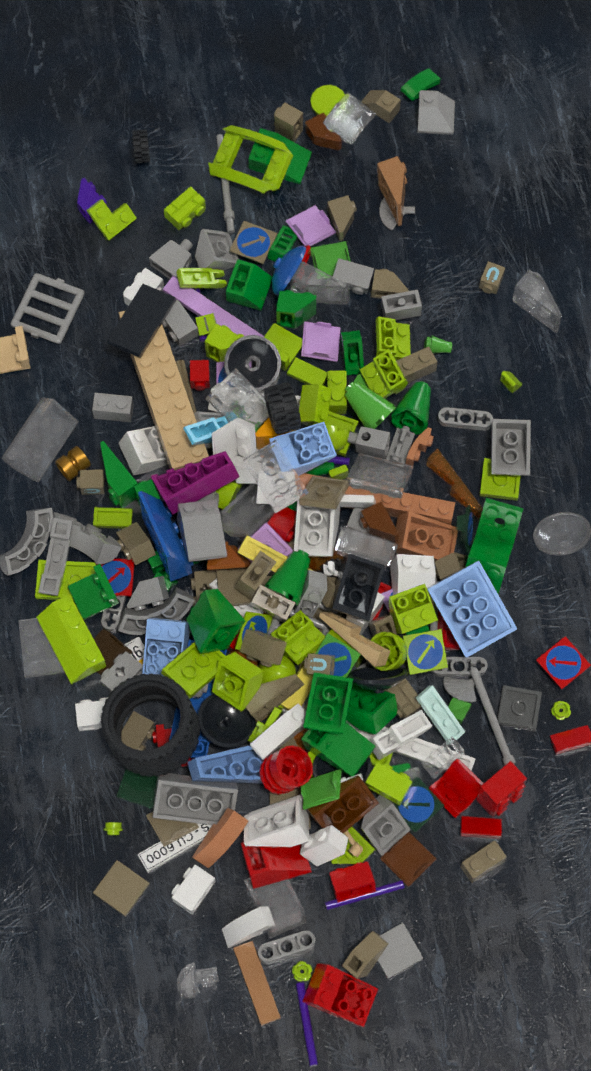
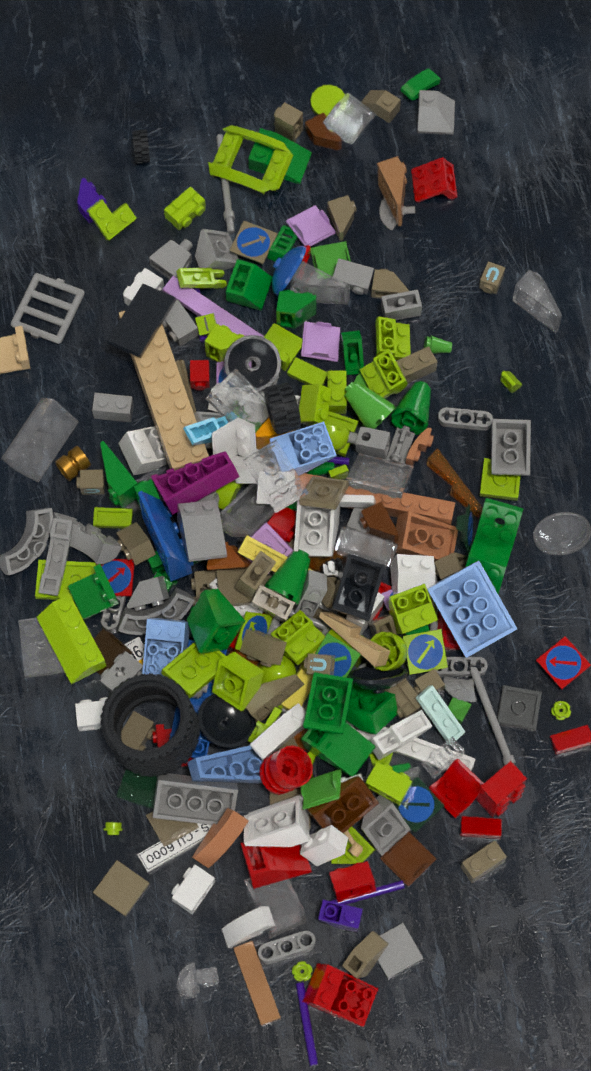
none -> dark purple slope [318,900,363,933]
none -> red bracket [411,157,457,202]
none -> dark tan brick [413,669,445,695]

